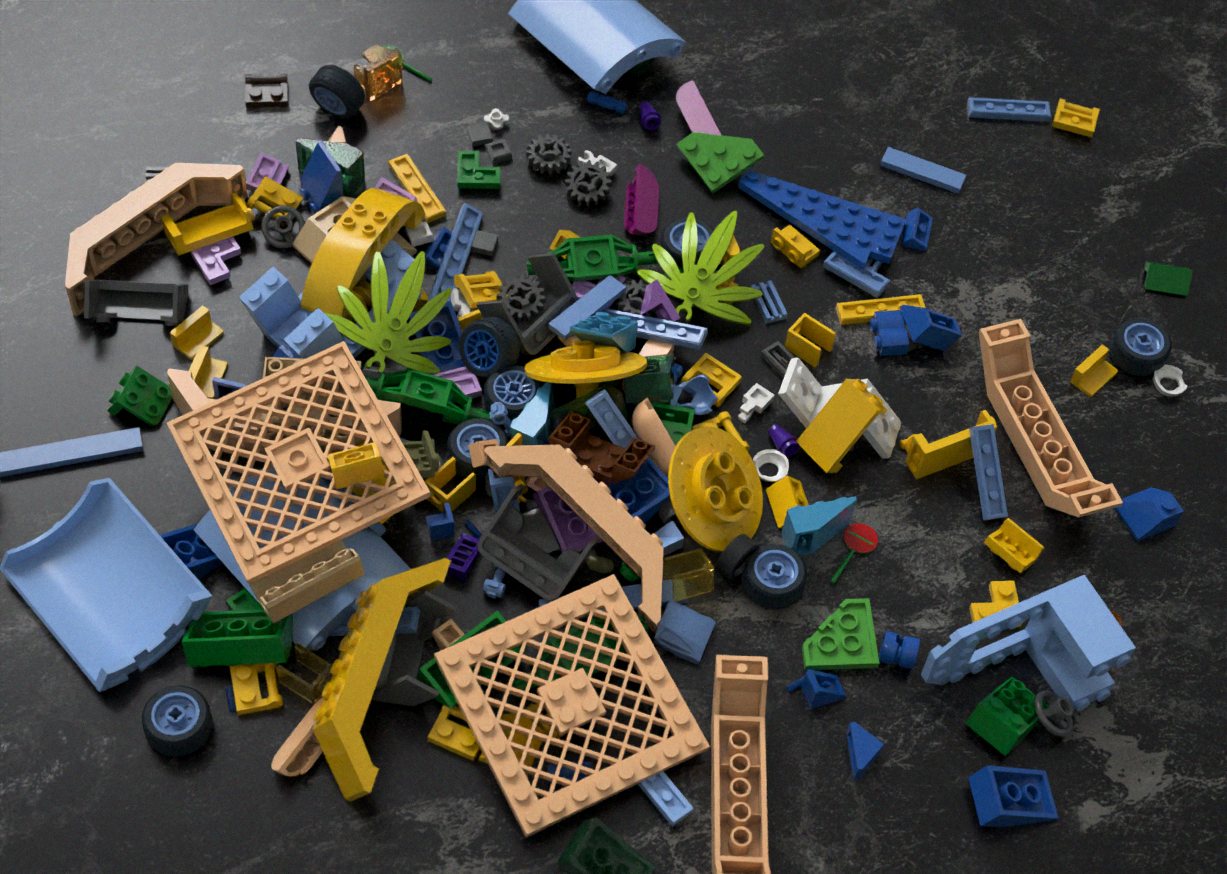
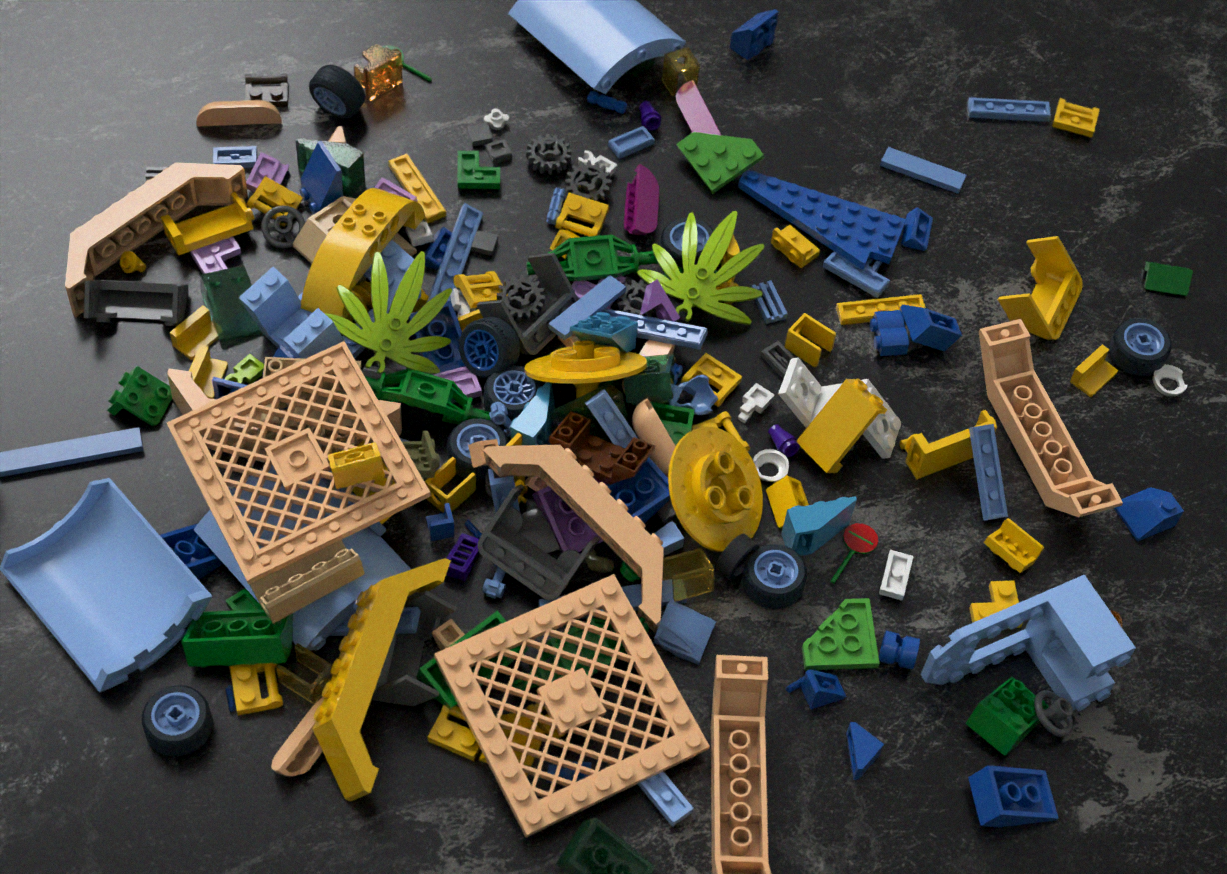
none -> yellow plate [120,251,146,273]
none -> light nougat brick [196,100,282,126]
none -> clear green slope [200,265,262,342]
none -> medium blue tile [213,146,257,168]
none -> lime plate [225,354,264,384]
none -> medium blue axle [546,188,566,225]
none -> yellow plate [555,192,609,236]
none -> medium blue tile [608,126,655,159]
none -> clear yellow piece [662,47,700,96]
none -> blue slope [730,9,778,60]
none -> white plate [879,550,913,600]
none -> yellow windscreen [998,236,1083,340]

